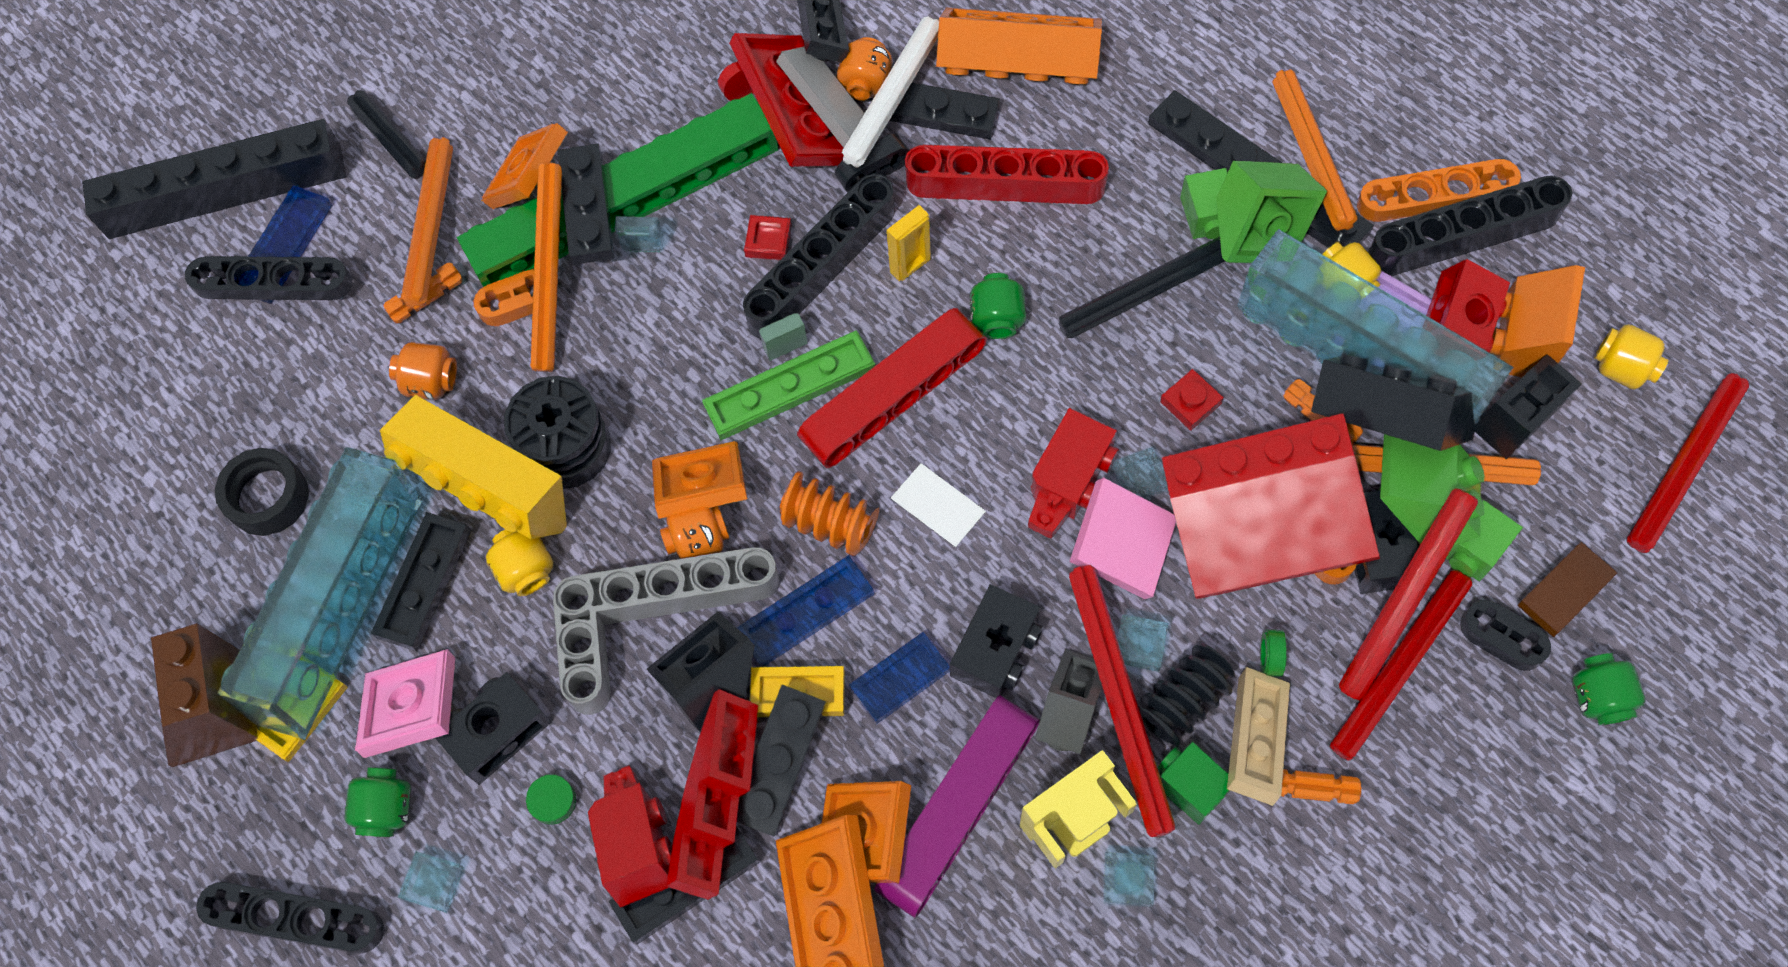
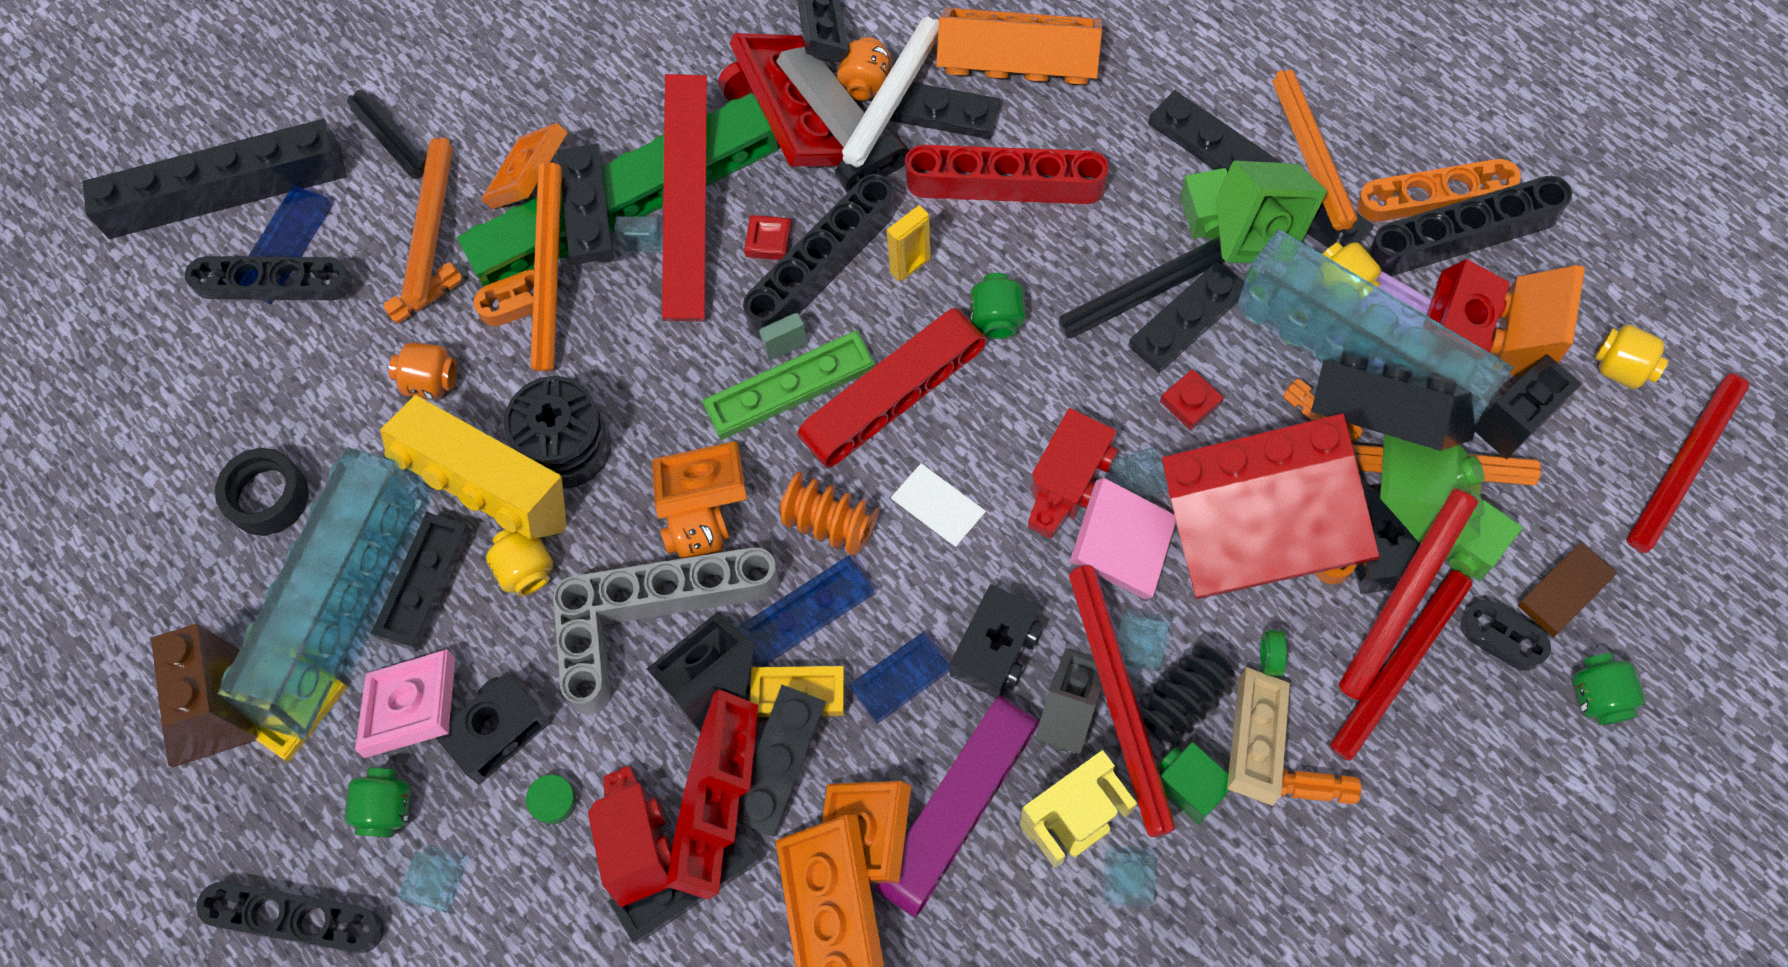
none -> red tile [662,74,707,322]
none -> black plate [1128,261,1249,374]

